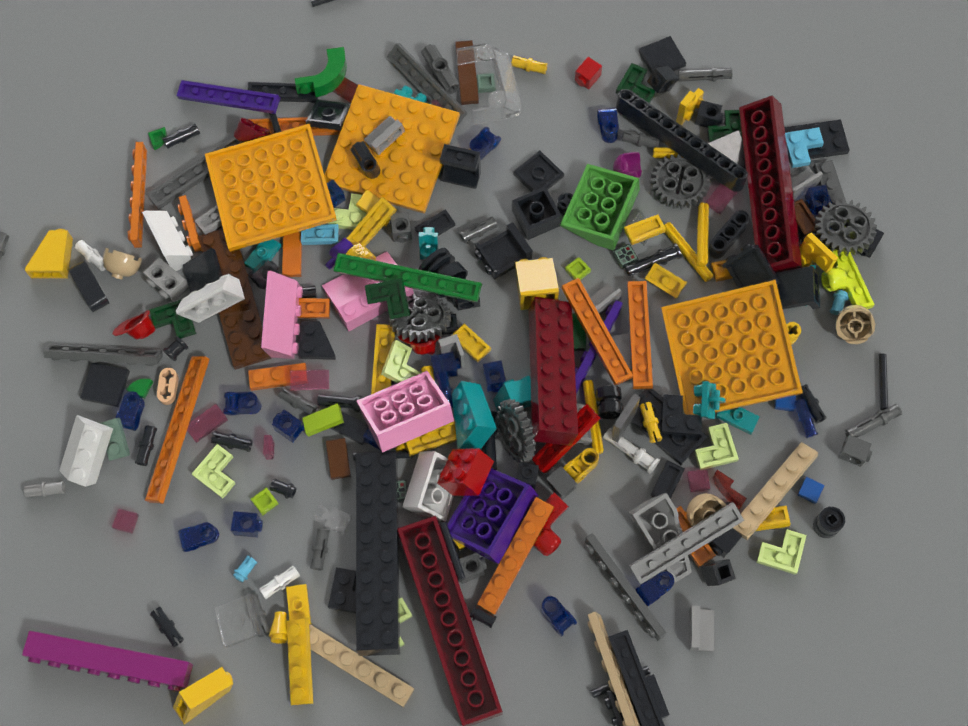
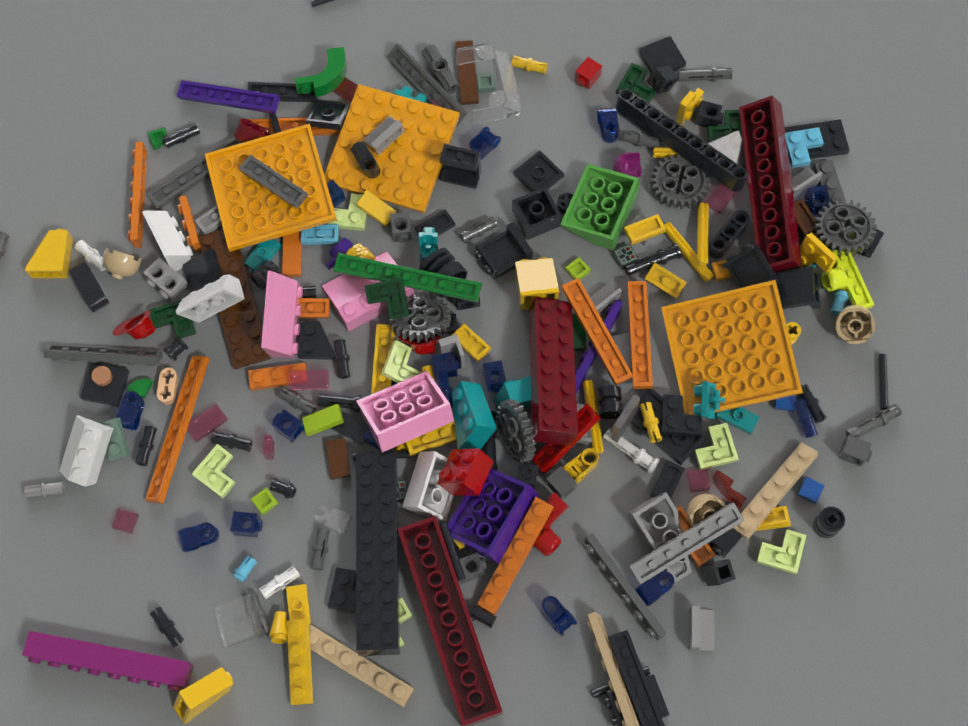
clear blue piece [223,392,262,416] -> none
yellow plate [346,197,397,247] -> none
none -> nougat tile [92,366,113,386]
none -> dark grey plate [239,155,308,210]
none -> black pin [334,339,351,379]

